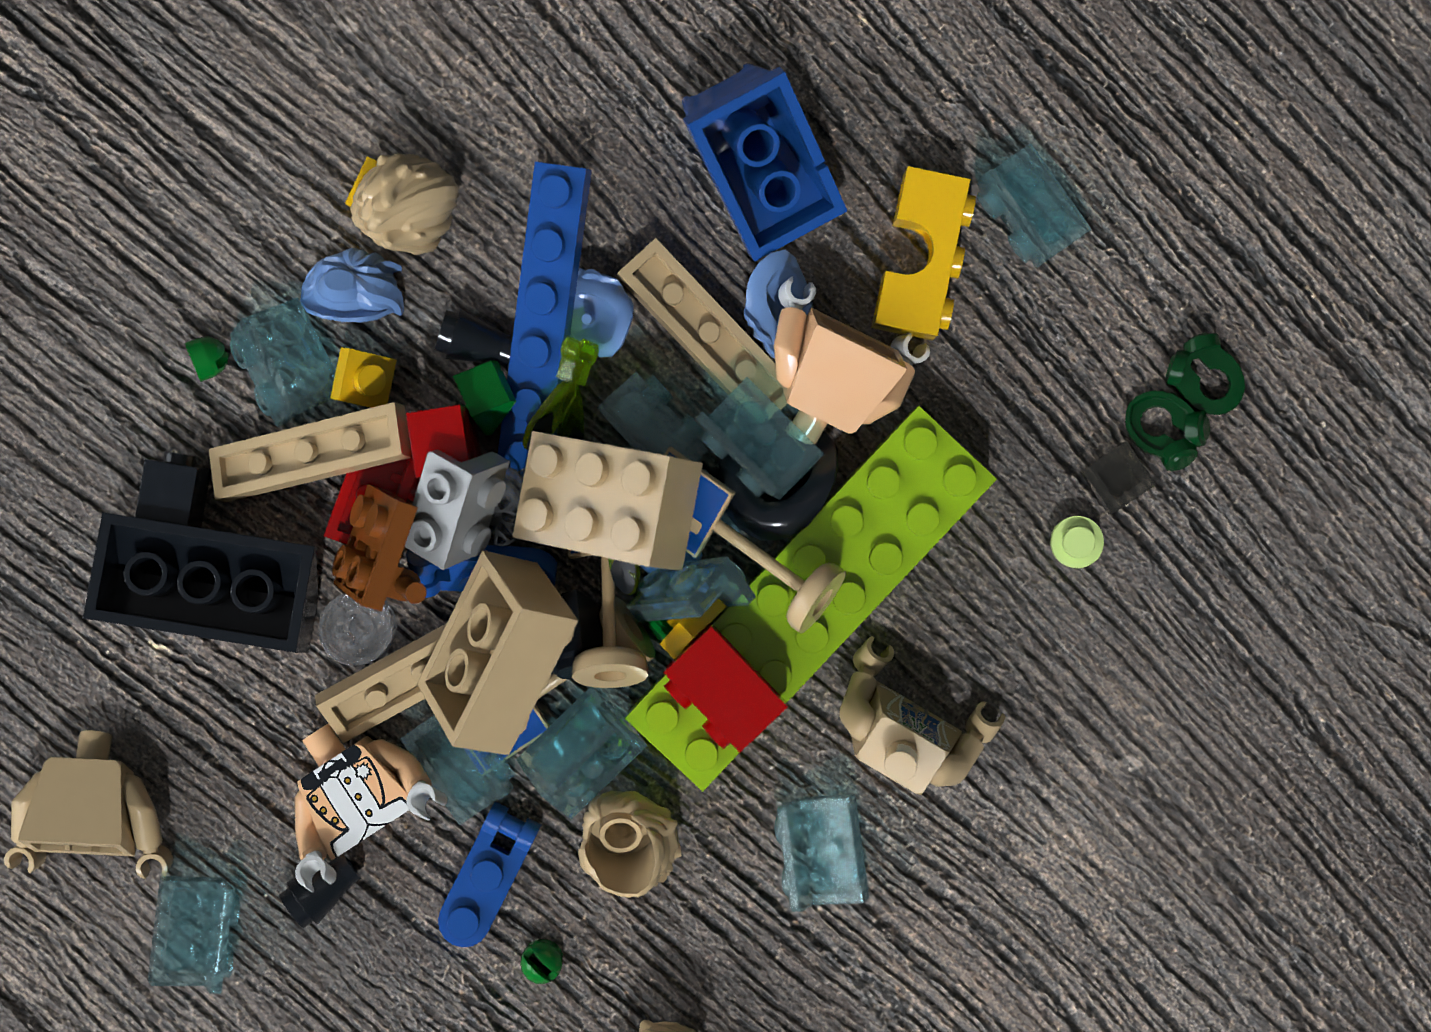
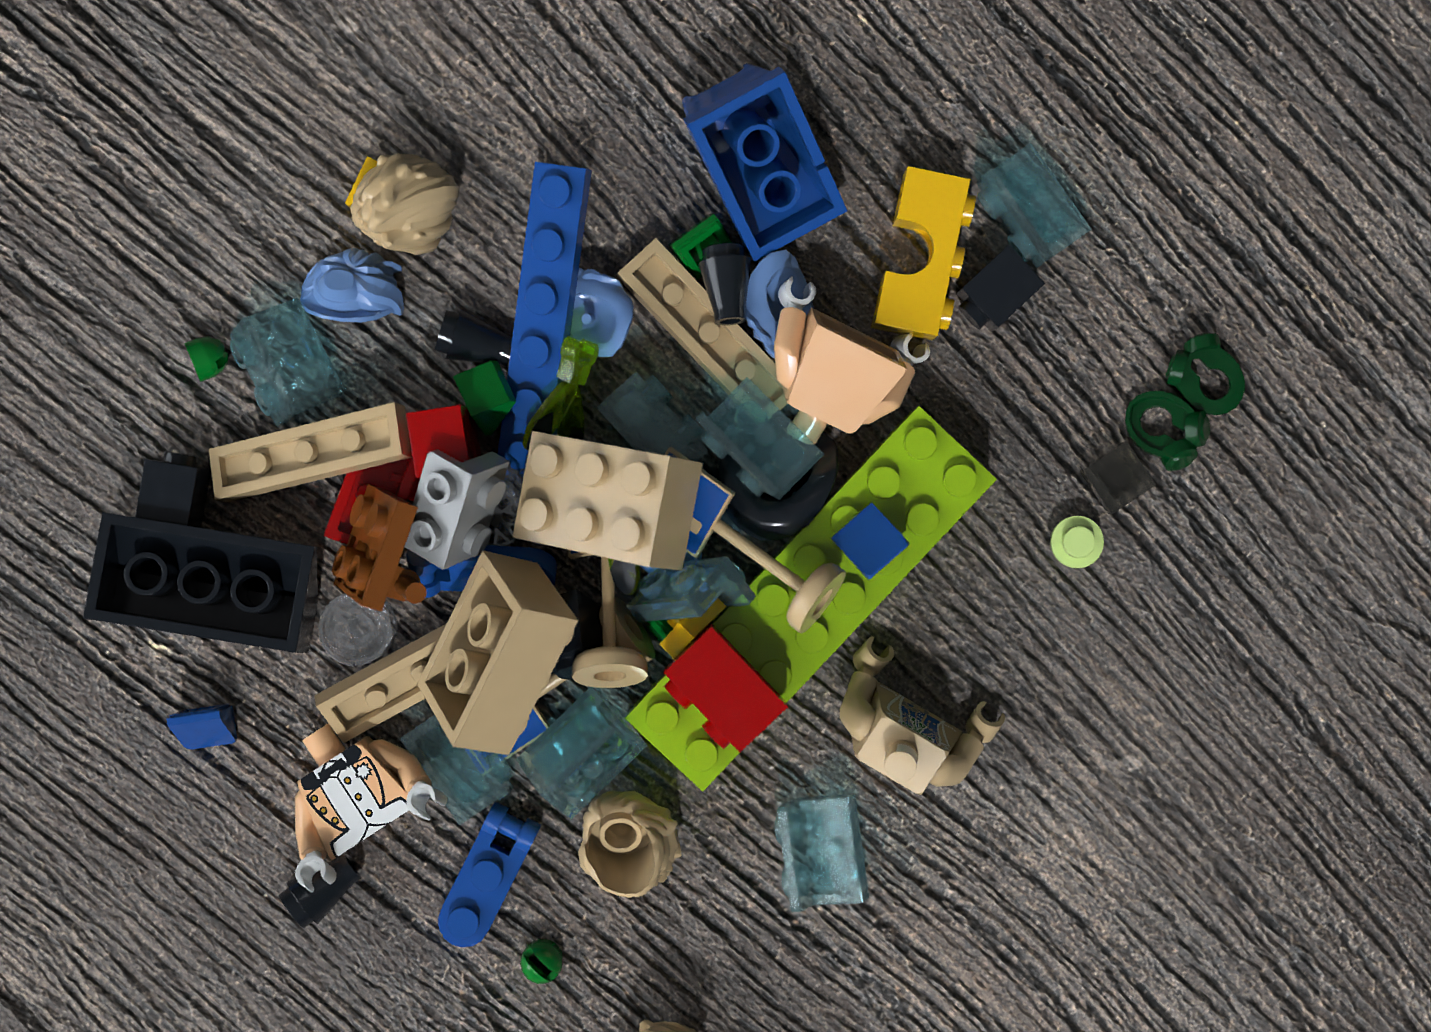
tan torso [4,730,173,879] -> none
clear light blue bracket [147,876,240,994] -> none
yellow plate [330,347,397,408] -> none
none -> blue slope [167,703,237,750]
none -> green slope [668,214,732,281]
none -> black cone [698,243,751,326]
none -> blue slope [831,502,910,580]
none -> black brick [956,245,1045,332]

